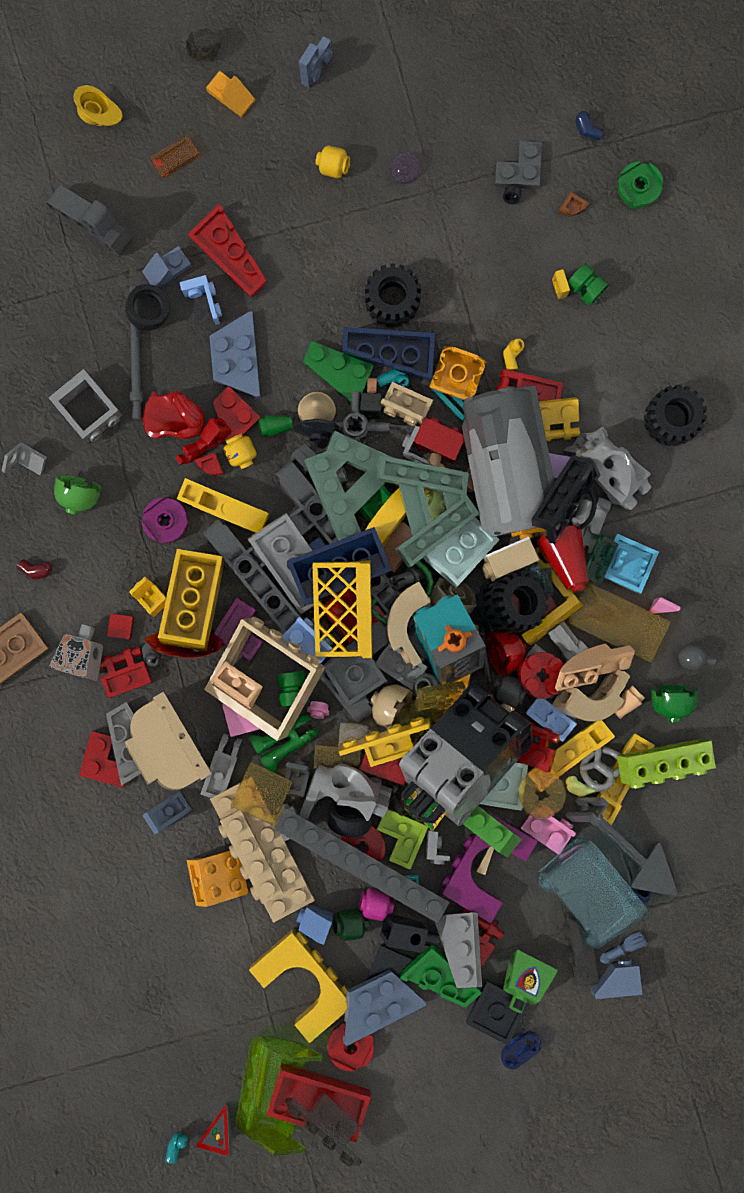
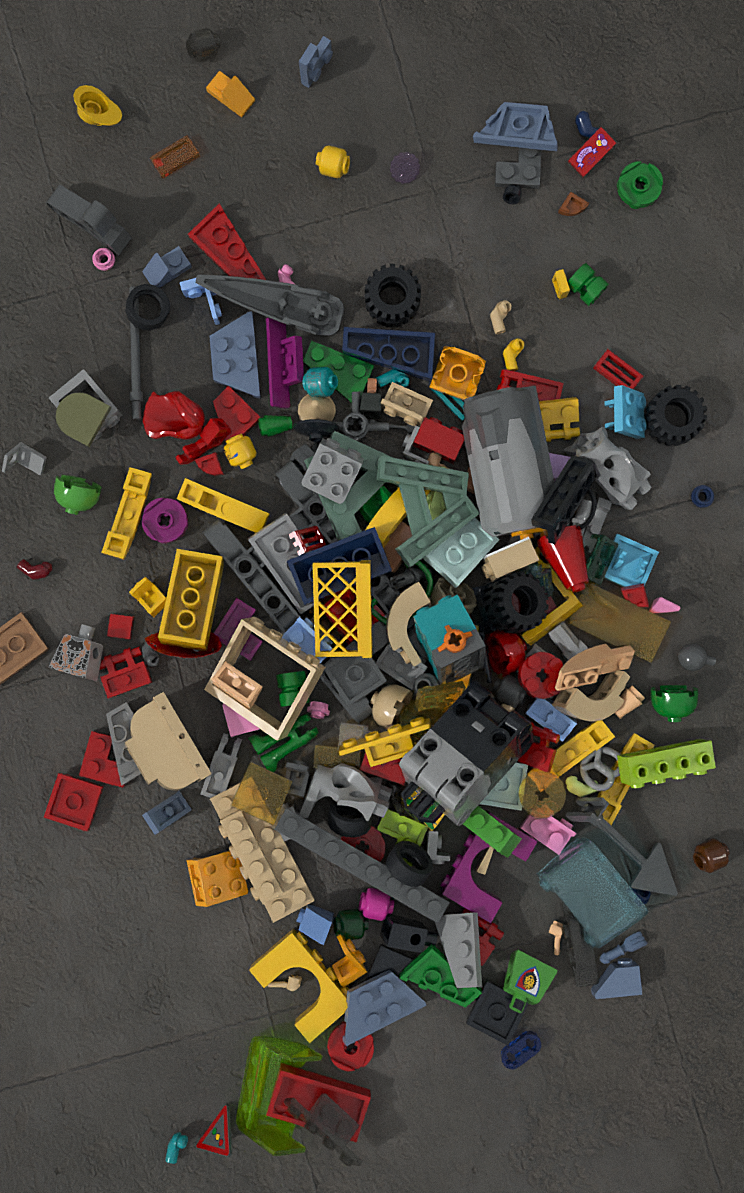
none -> red plate [44,772,104,832]
none -> olive tile [56,393,111,447]
none -> bright pink plate [92,248,115,271]
none -> yellow slope [101,467,152,560]
none -> dark grey piece [195,275,345,336]
none -> magenta bracket [266,317,304,409]
none -> tan hand [268,975,302,991]
none -> bright pink arm [278,264,296,285]
none -> red tile [289,526,326,555]
none -> teal head [302,367,338,397]
none -> light grey bracket [302,438,364,504]
none -> light orange bracket [332,934,367,987]
none -> black tyre [386,841,433,887]
none -> sand blue wing [473,102,558,151]
none -> tan arm [490,300,512,335]
none -> light nougat hand [549,920,565,955]
none -> red tile [568,127,616,177]
none -> red tile [593,349,643,389]
none -> medium azure plate [605,385,647,439]
none -> red tile [621,583,649,607]
none -> dark blue plate [691,485,714,508]
none -> reddish brown head [693,838,730,873]

